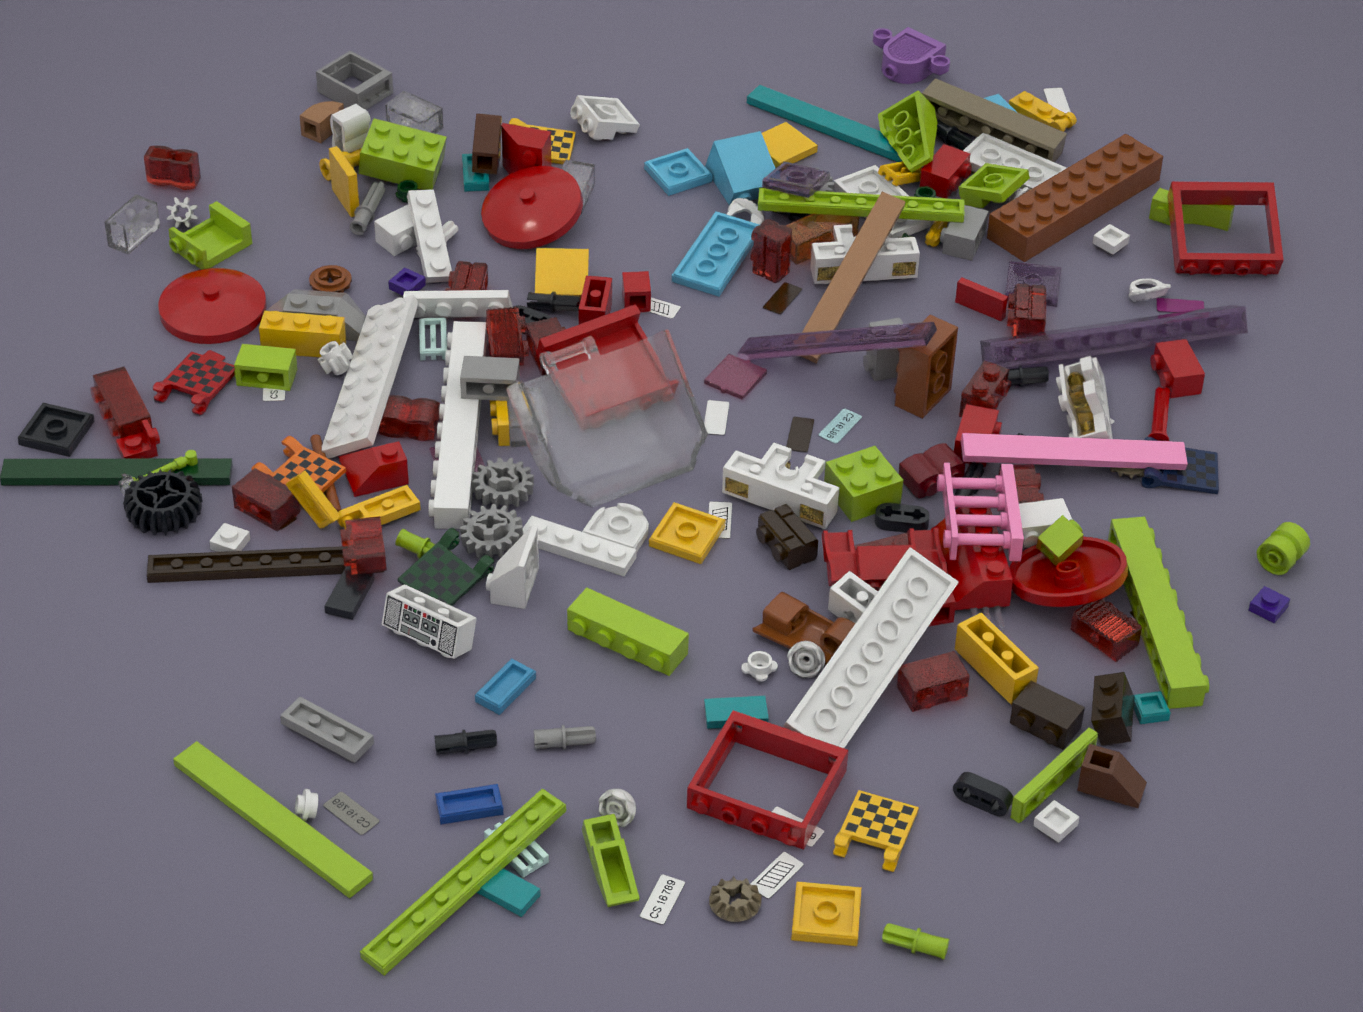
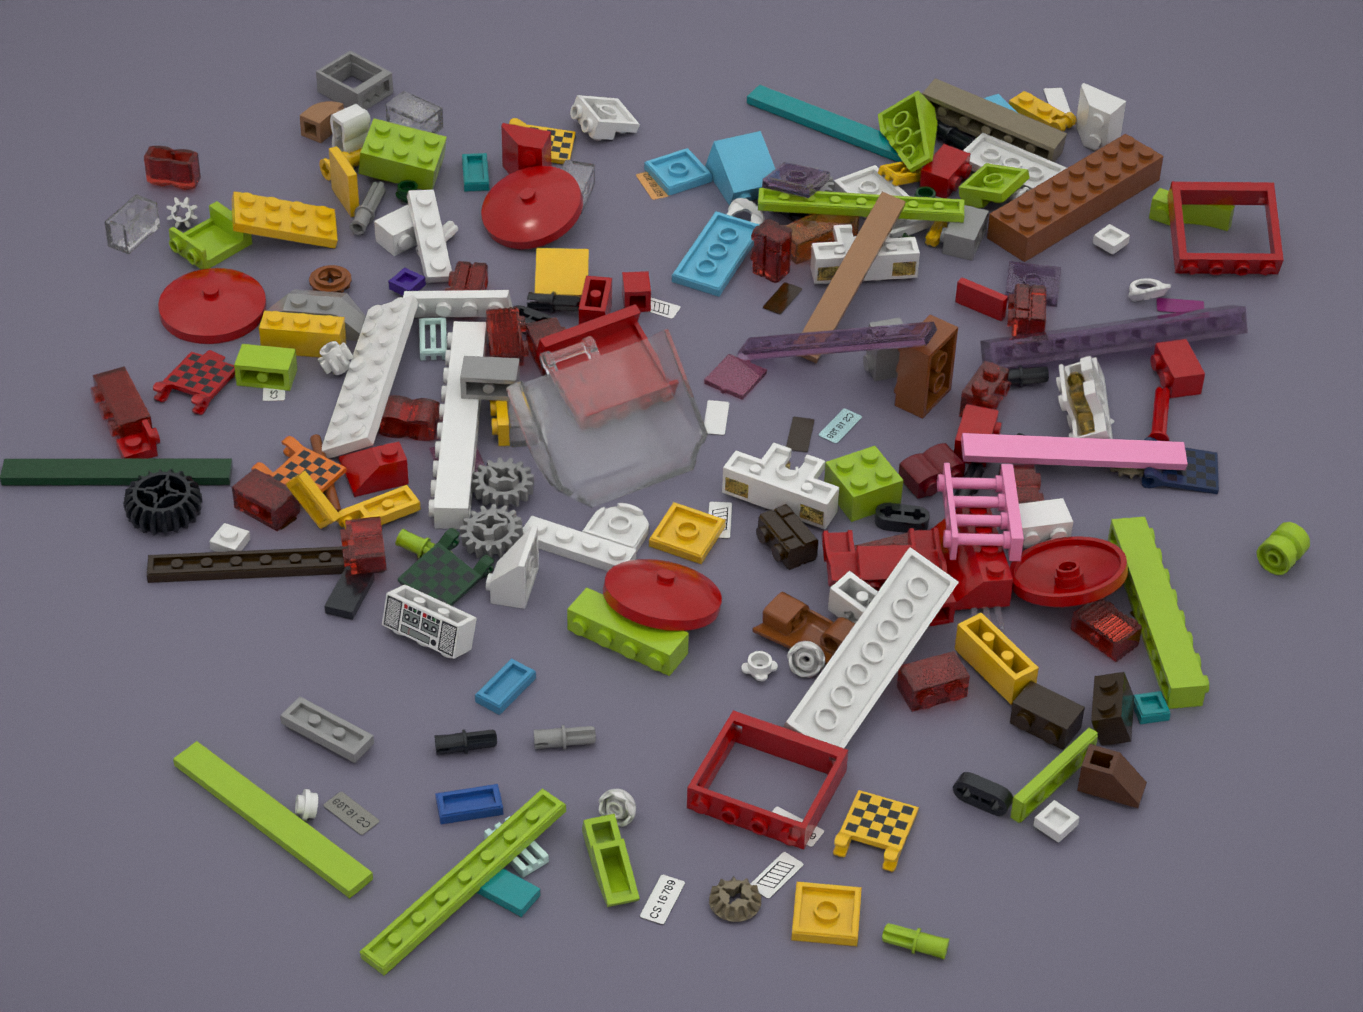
black tile [18,403,95,457] -> none
lime piece [118,450,198,495] -> none
reddish brown slope [472,113,502,174] -> none
teal tile [704,696,769,729] -> none
yellow tile [762,122,818,170] -> none
medium lavender piece [873,27,950,84] -> none
lime brick [1036,515,1084,566] -> none
dark purple plate [1248,586,1290,624] -> none
none -> yellow plate [231,191,338,248]
none -> red dish [603,559,722,631]
none -> clear orange sticker [636,172,670,200]
none -> white slope [1076,83,1126,151]

